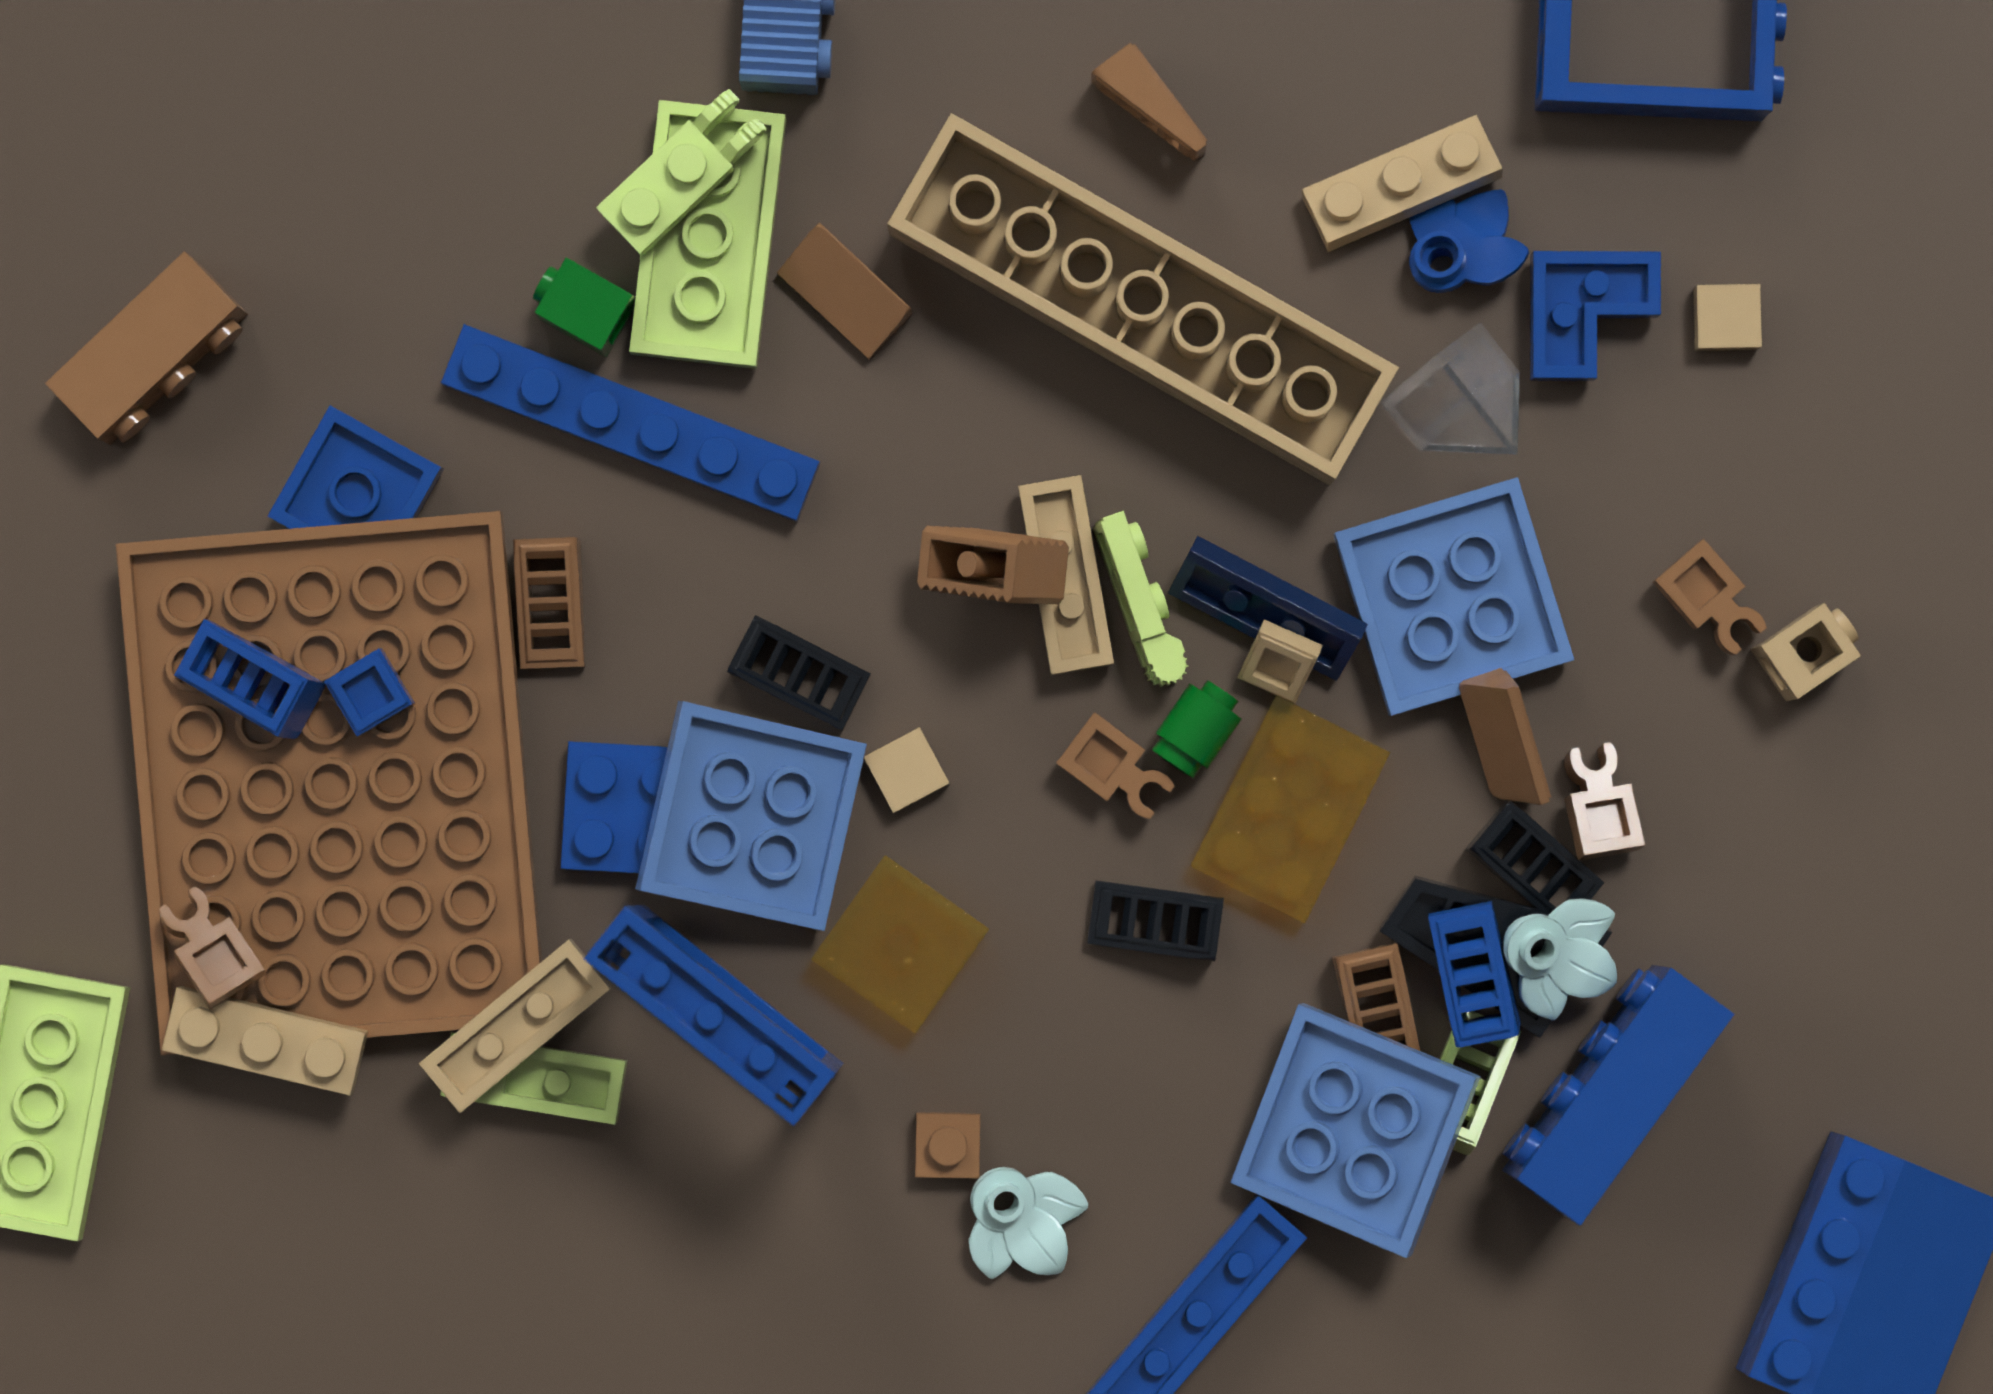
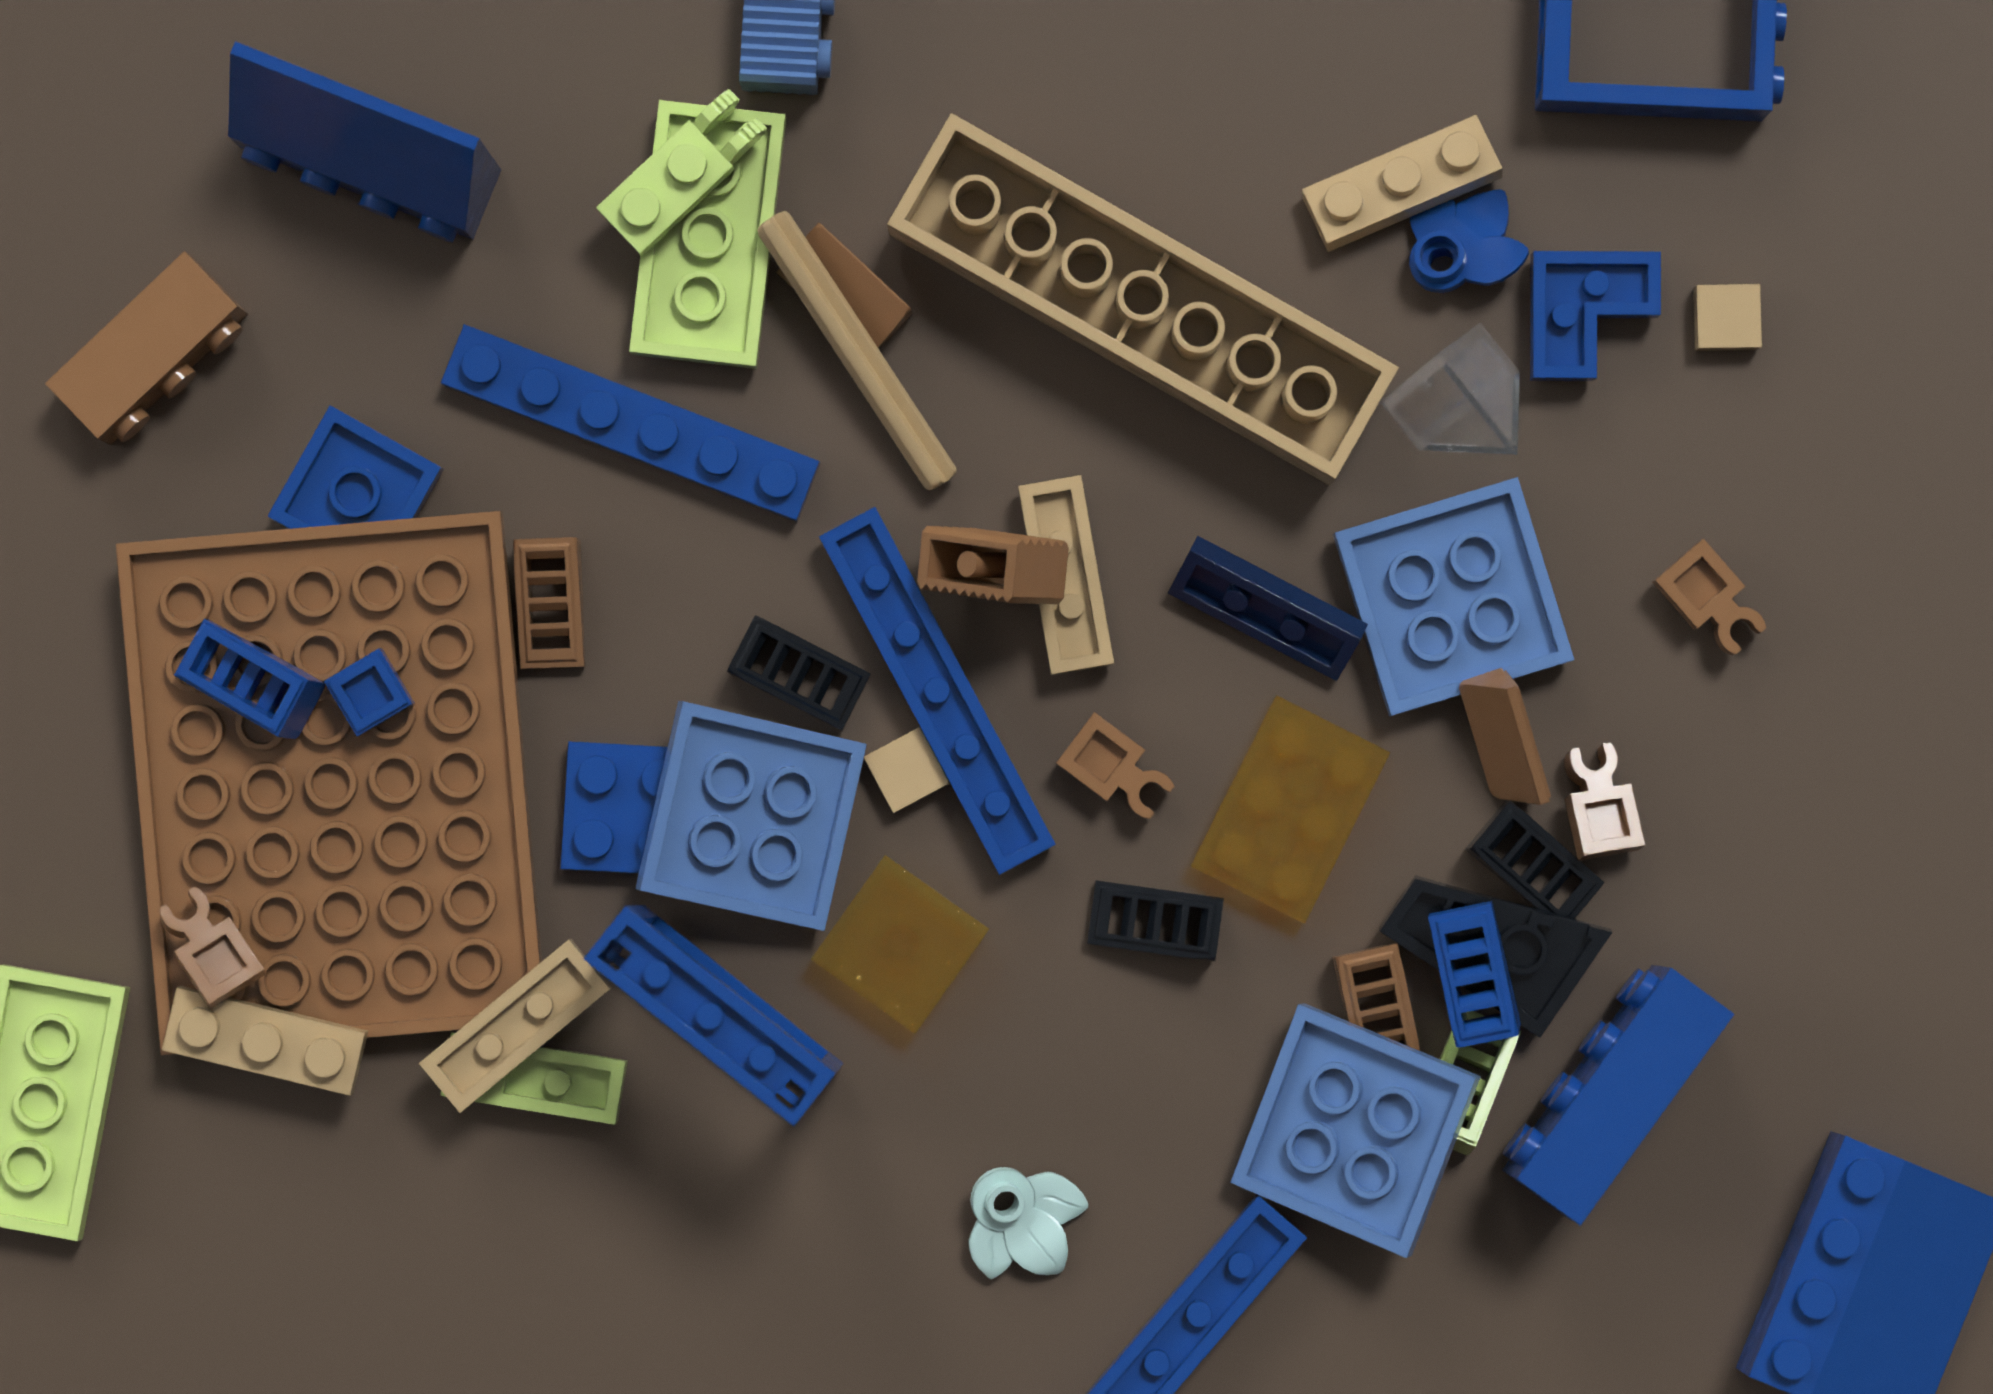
green brick [533,257,635,358] -> none
medium nougat plate [915,1112,981,1178] -> none
medium nougat slope [1091,43,1208,162] -> none
yellowish green hinge [1093,511,1188,687] -> none
green brick [1152,680,1242,779] -> none
tan tile [1237,619,1322,704] -> none
light aqua plate [1503,898,1617,1020] -> none
tan brick [1750,603,1861,702] -> none
none -> blue slope [228,41,501,243]
none -> tan axle [757,211,957,490]
none -> blue plate [819,507,1056,875]

